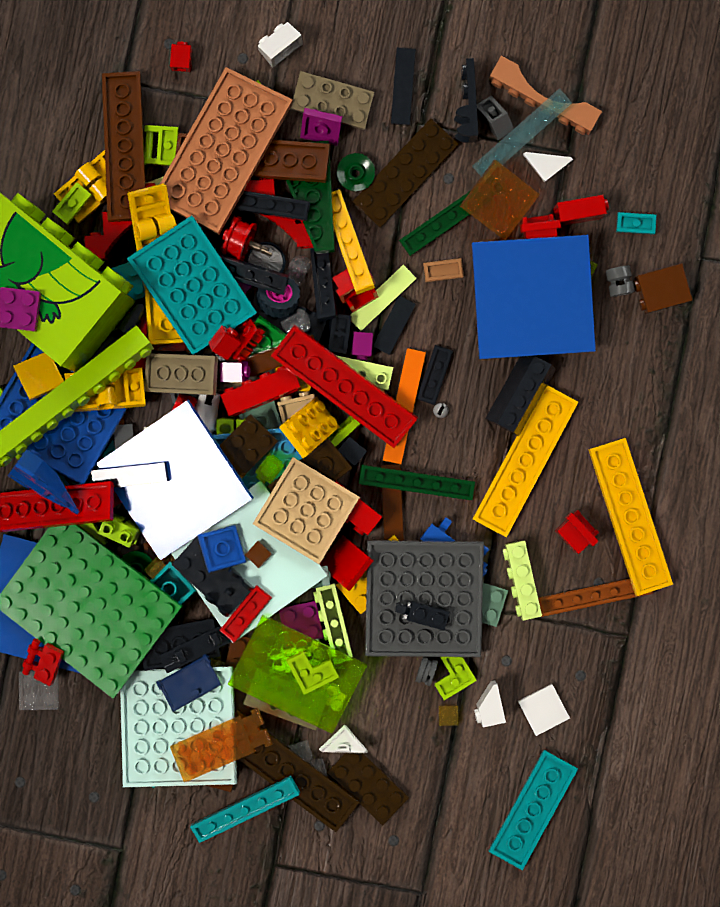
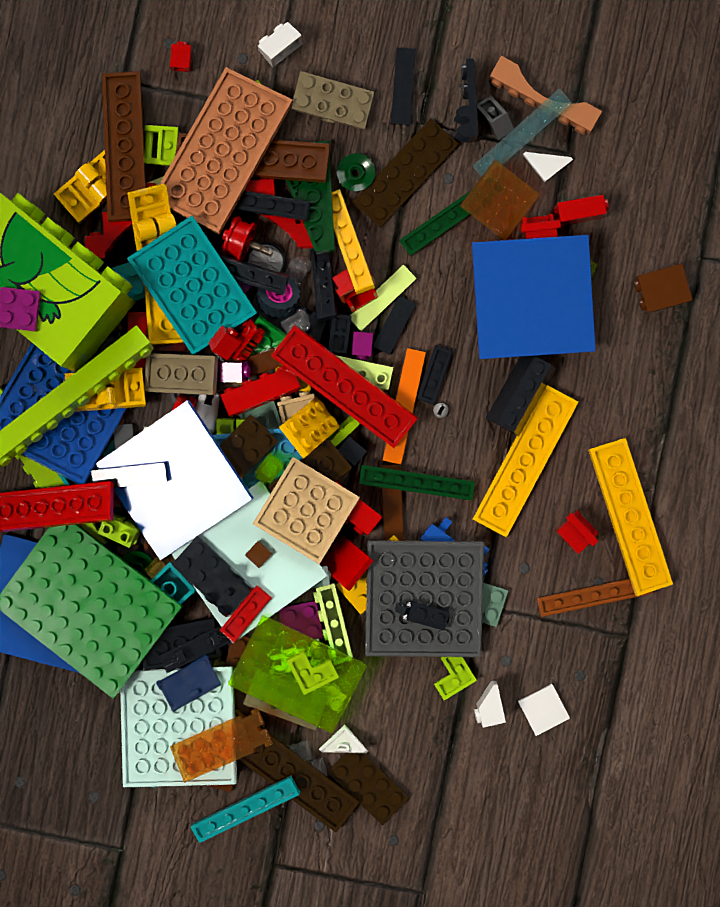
blue wedge [7,449,79,514] -> none
yellow tile [13,353,64,401] -> none
clear plate [19,670,59,710] -> none
red plate [22,639,64,686] -> none
lime plate [52,182,93,225] -> none
black hinge [117,303,145,334] -> none
blue tile [197,525,246,573] -> none
magenta plate [300,108,343,146] -> none
dark grey wheel [415,657,438,686] -> none
medium nougat tile [423,258,464,283] -> none
clear yellow tile [439,705,458,726] -> none
teal plate [488,750,578,870] -> none
yellowish green brick [503,540,542,621] -> none
dark grey wheel [606,265,635,297] -> none
teal plate [616,212,656,235] -> none

